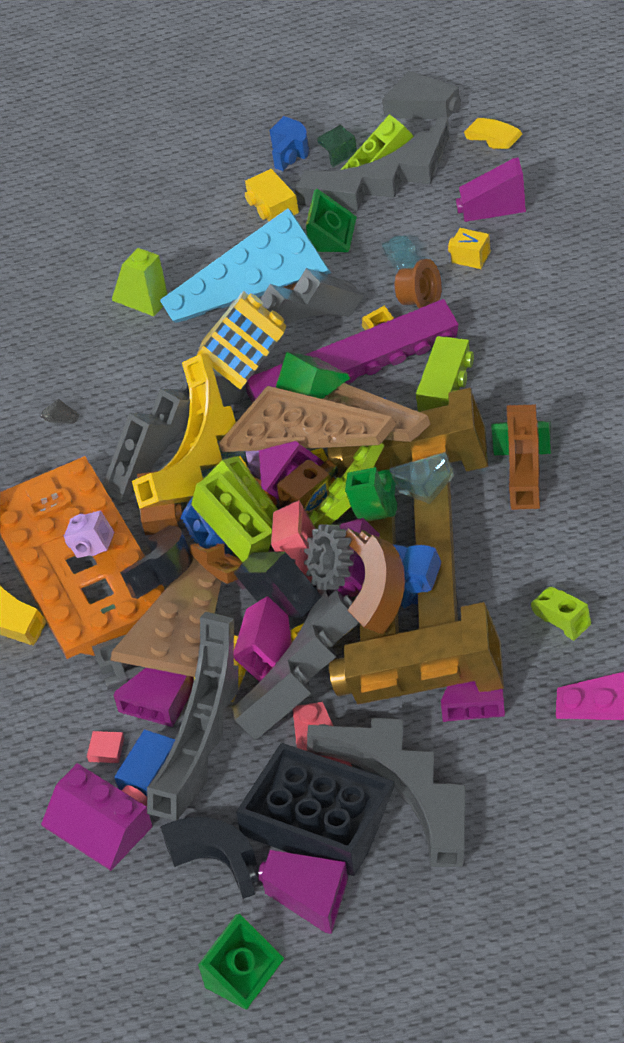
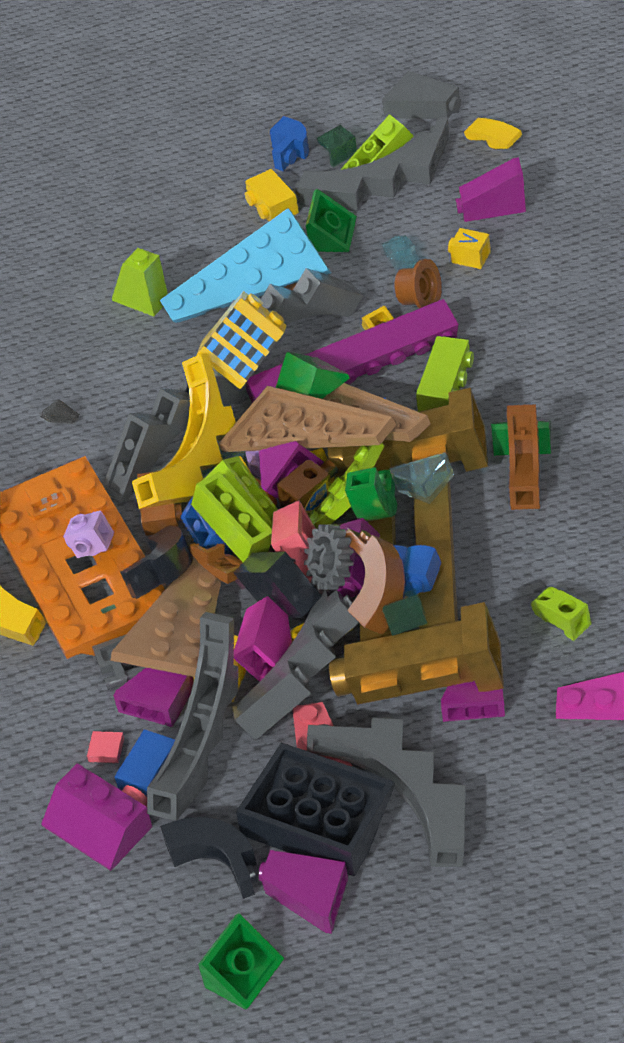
none -> clear green panel [382,589,427,636]

